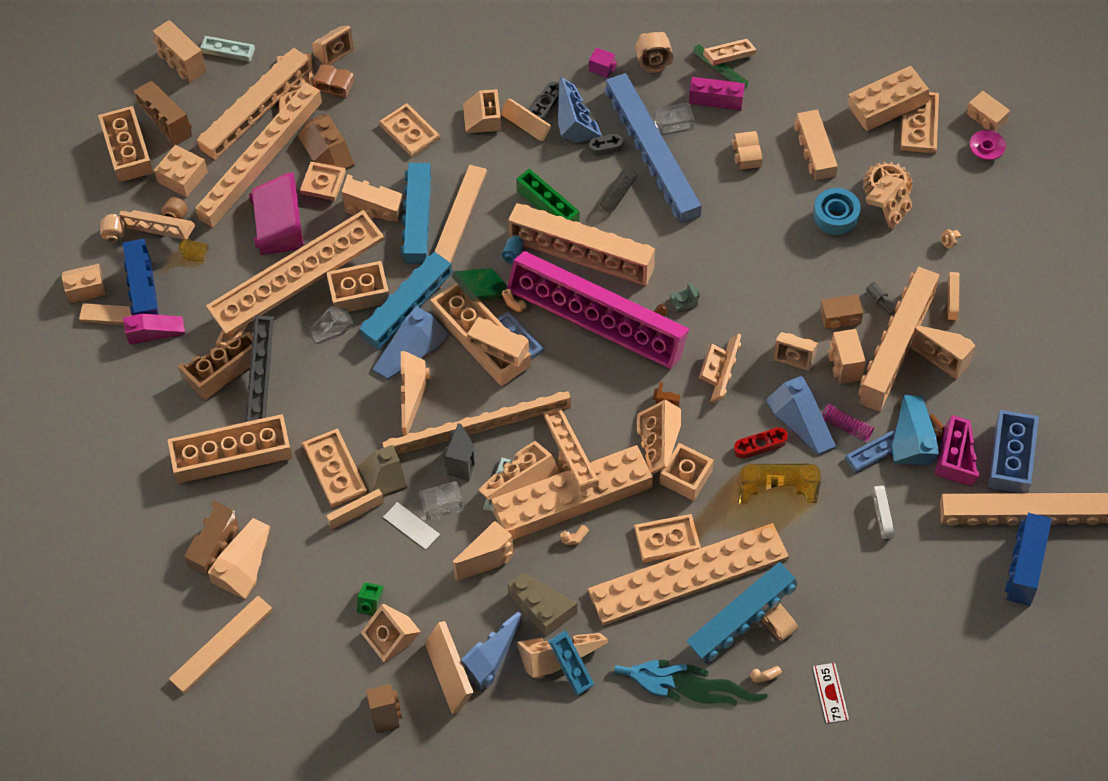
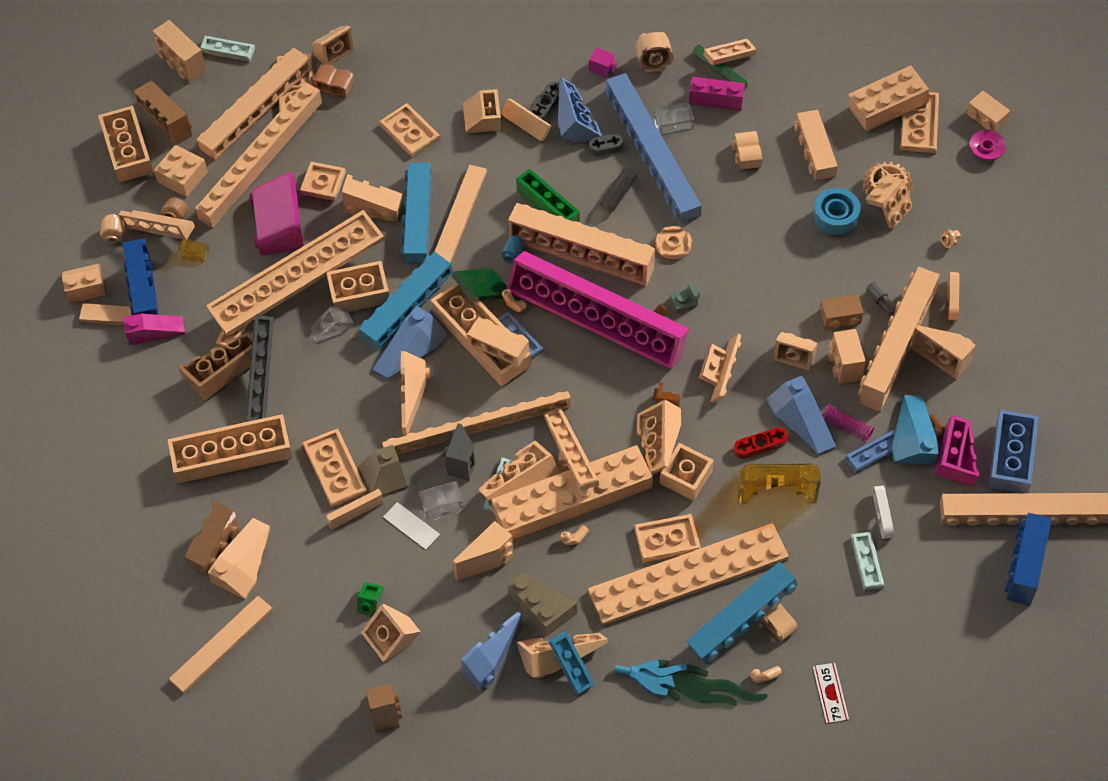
medium nougat wedge [298,114,355,170] -> none
light nougat tile [425,621,473,714] -> none
none -> light nougat tile [655,226,692,260]
none -> light aqua tile [851,532,884,591]

